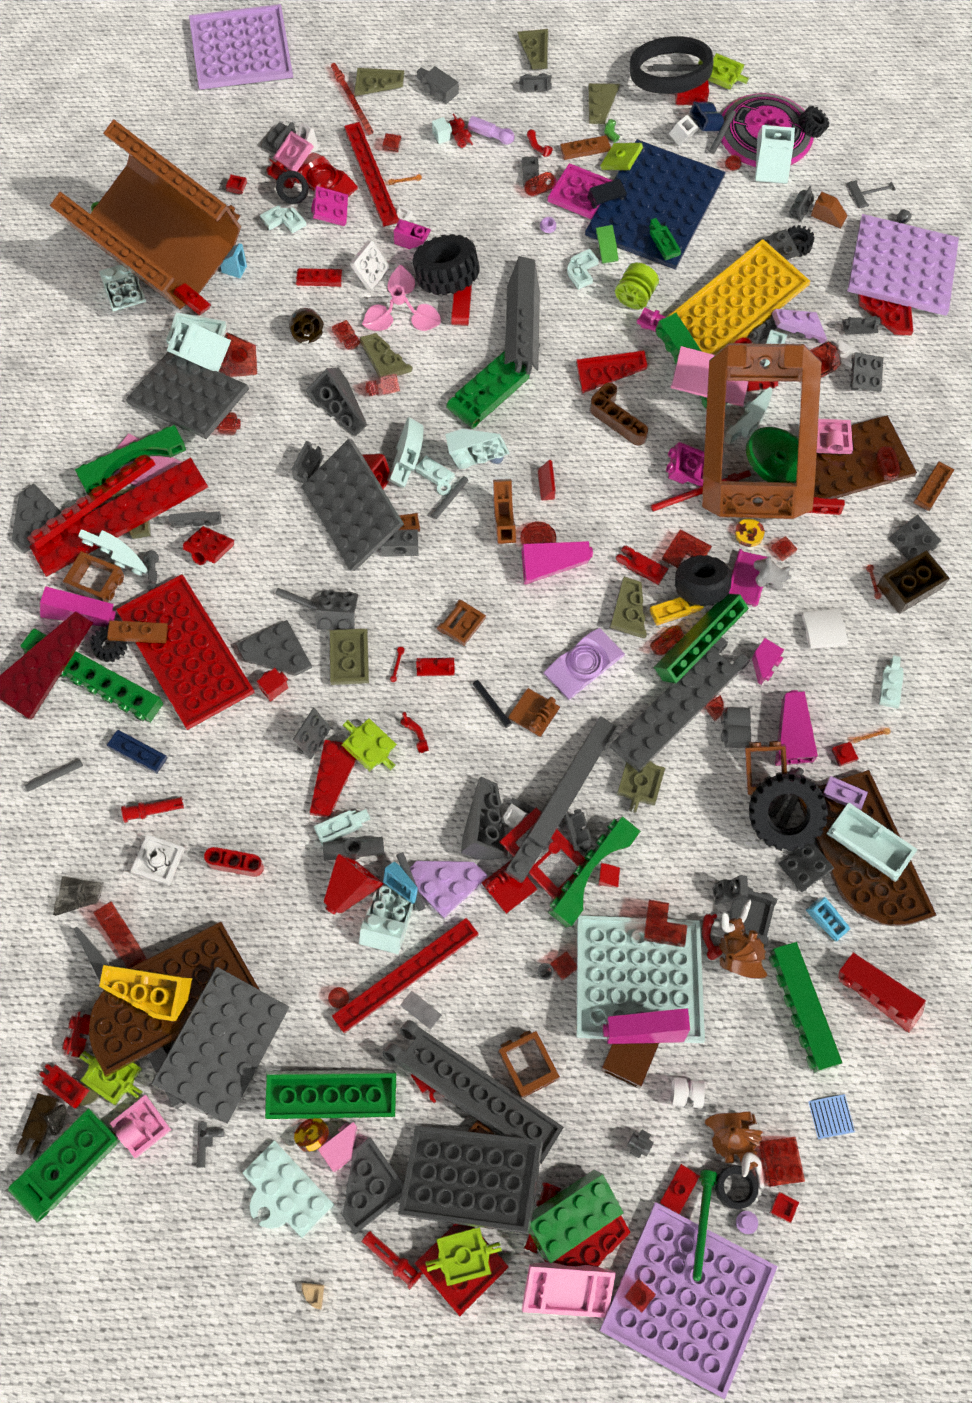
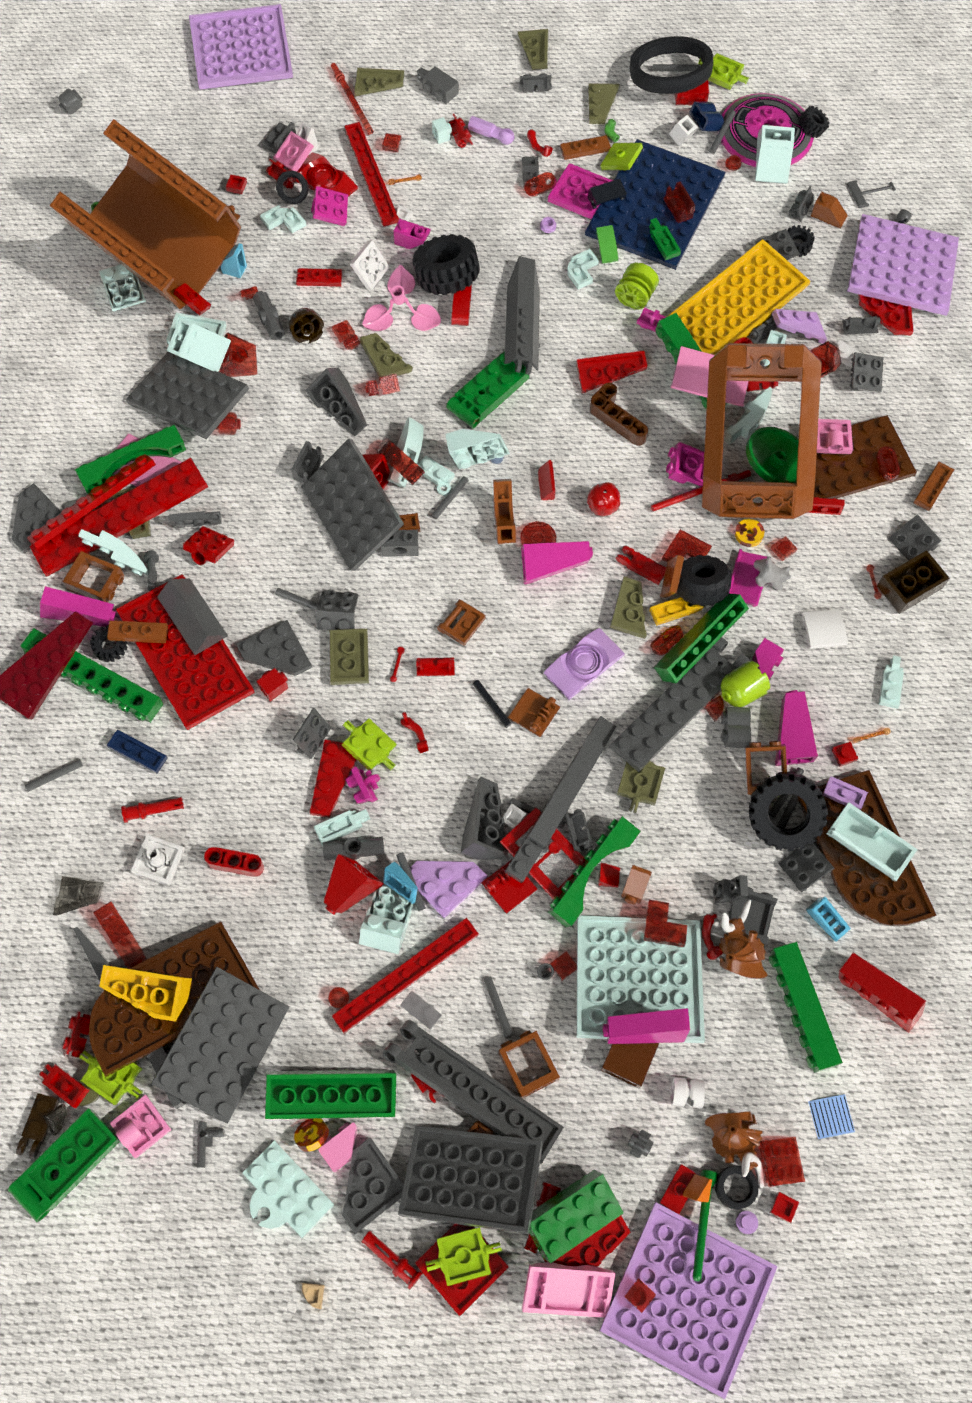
none -> dark grey head [58,88,83,114]
none -> dark grey slope [157,578,228,655]
none -> clear red plate [239,286,258,300]
none -> dark grey piece [253,291,285,340]
none -> dark pink hips [345,767,380,804]
none -> clear red slope [375,437,425,485]
none -> dark grey bar [484,976,513,1038]
none -> red piece [587,482,621,516]
none -> slope [621,865,652,905]
none -> dark orange tile [660,555,684,598]
none -> clear red hinge [664,181,695,223]
none -> orange slope [683,1174,712,1202]
none -> lime cylinder [721,661,770,707]

